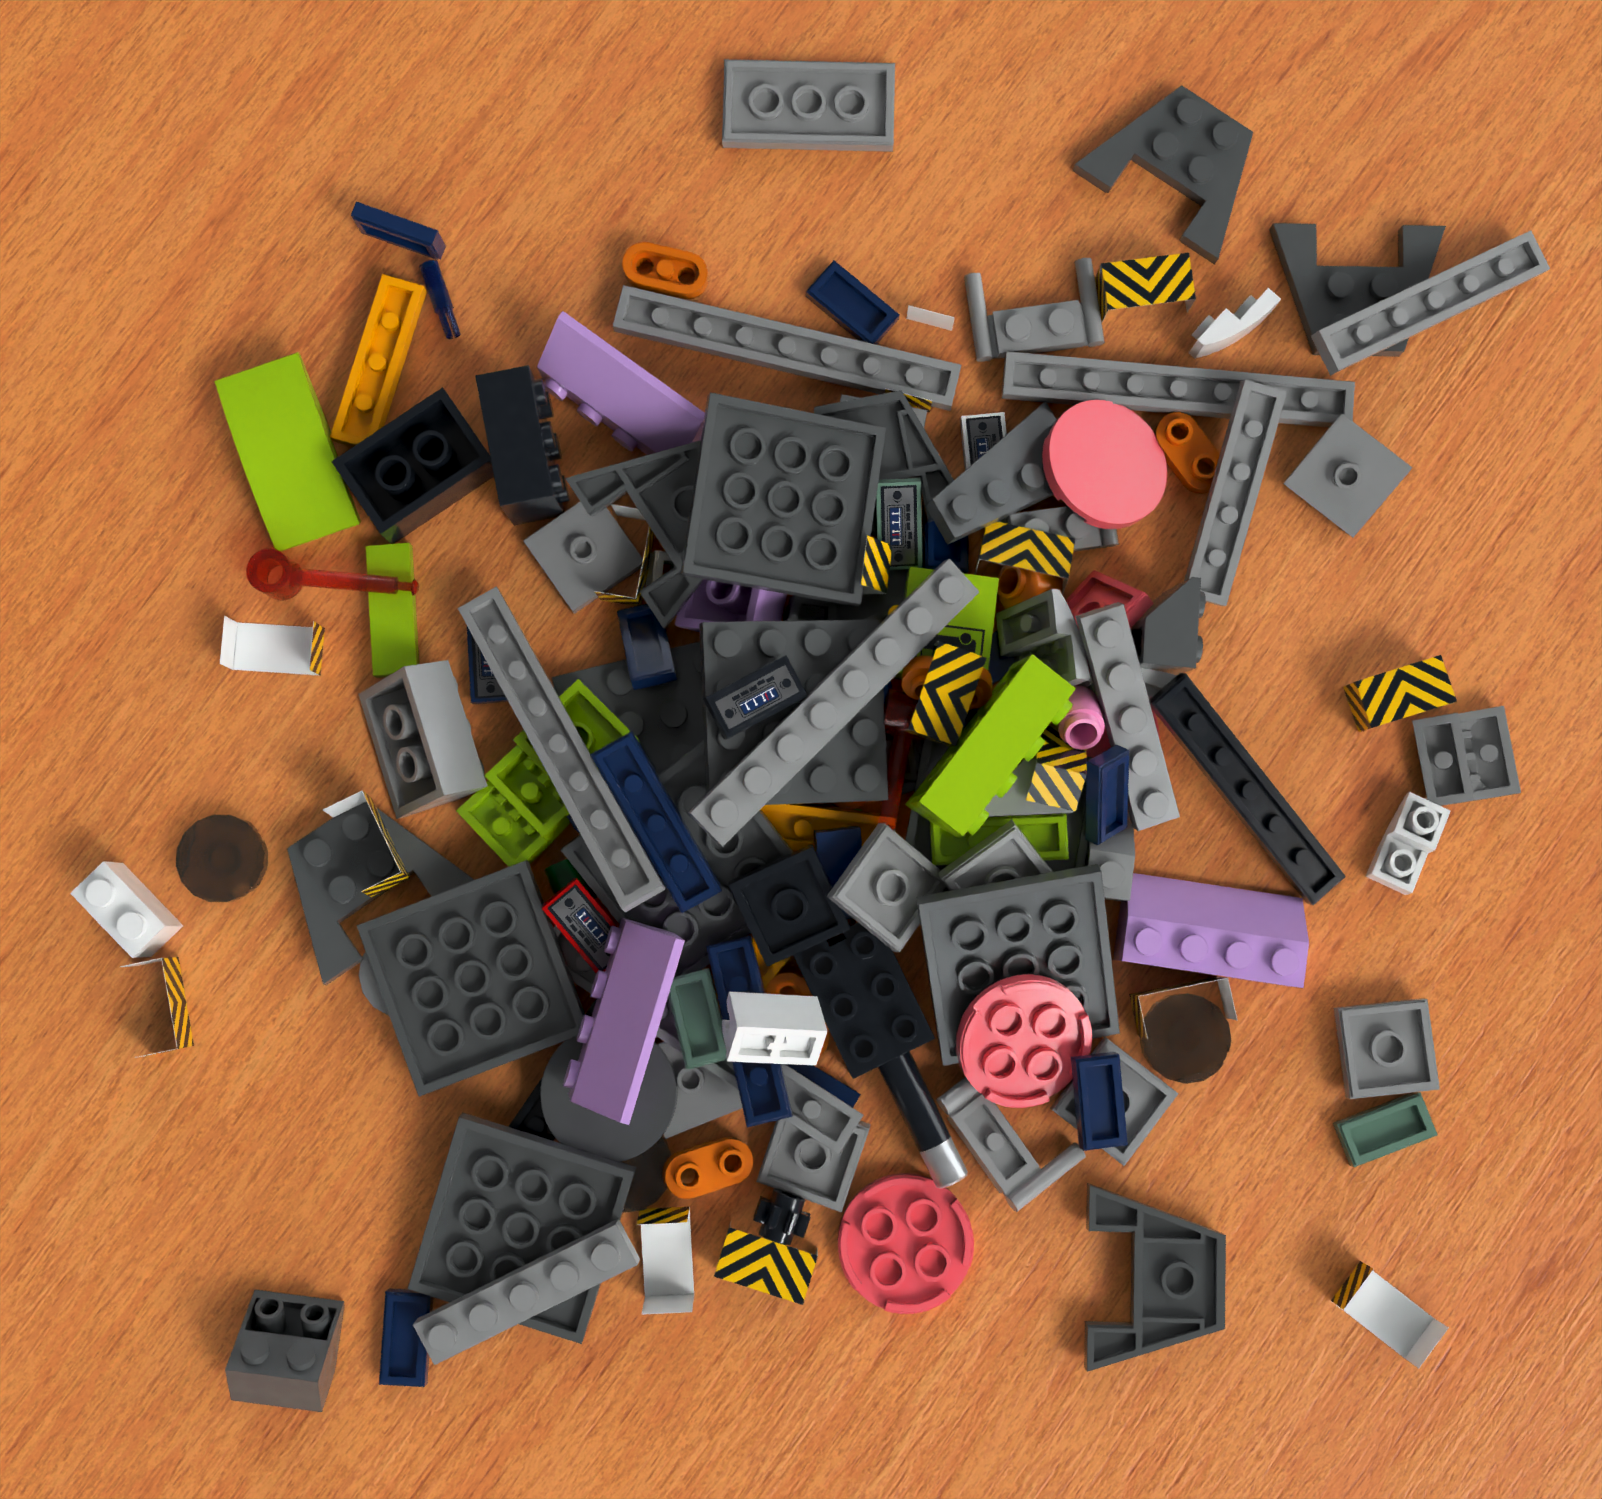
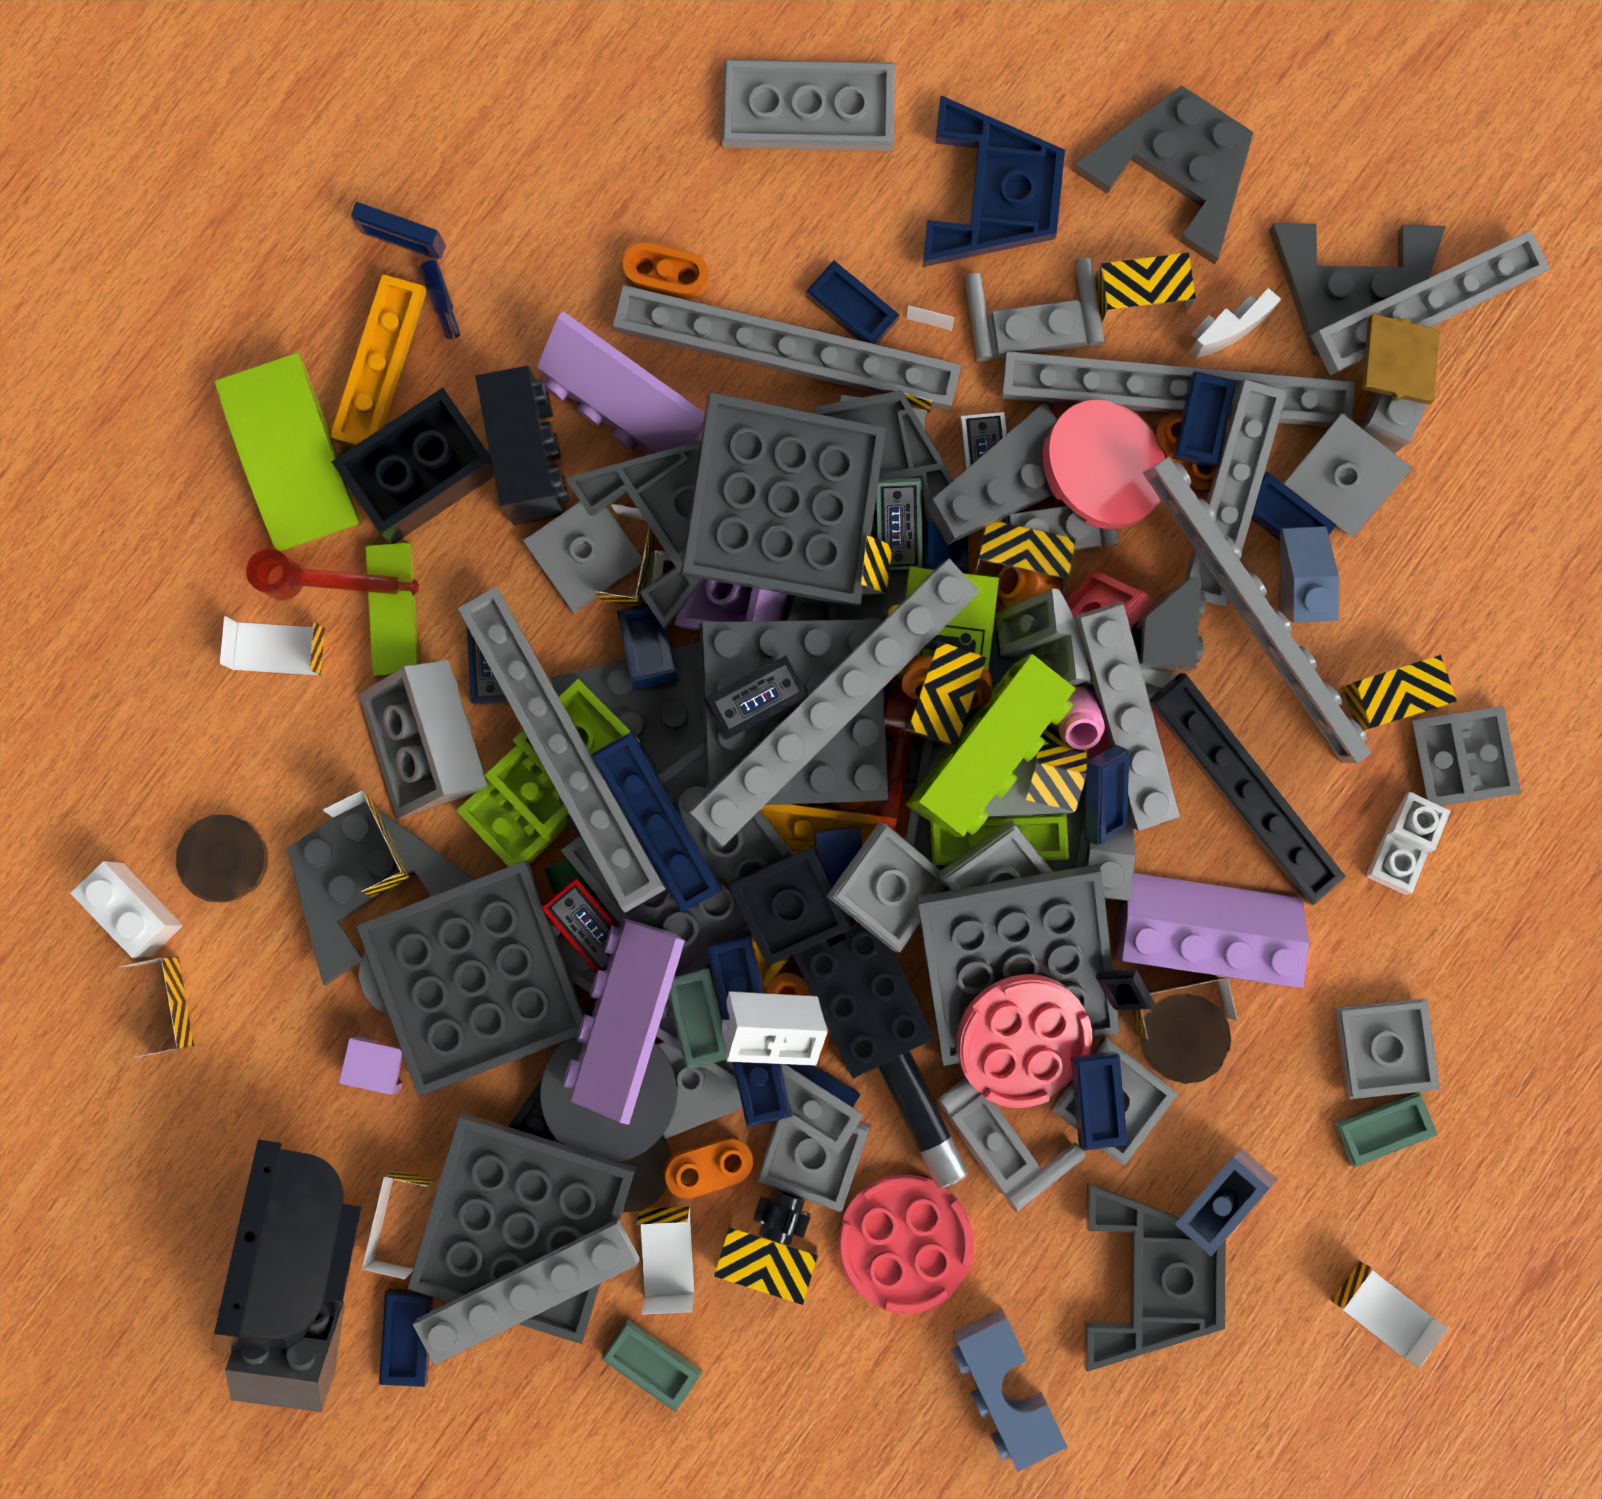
none -> black container [210,1139,361,1354]
none -> lavender panel [339,1035,403,1095]
none -> white sticker [362,1170,436,1279]
none -> sand green tile [601,1317,702,1412]
none -> dark blue wing [922,95,1065,267]
none -> sand blue arch [951,1309,1067,1472]
none -> black slope [1095,969,1155,1010]
none -> light grey plate [1143,457,1371,764]
none -> dark blue tile [1172,371,1237,469]
none -> sand blue slope [1175,1148,1277,1256]
none -> dark blue tile [1251,472,1336,541]
none -> sand blue slope [1279,526,1339,623]
none -> light grey slope [1359,392,1427,454]
none -> pearl gold piece [1362,314,1440,405]

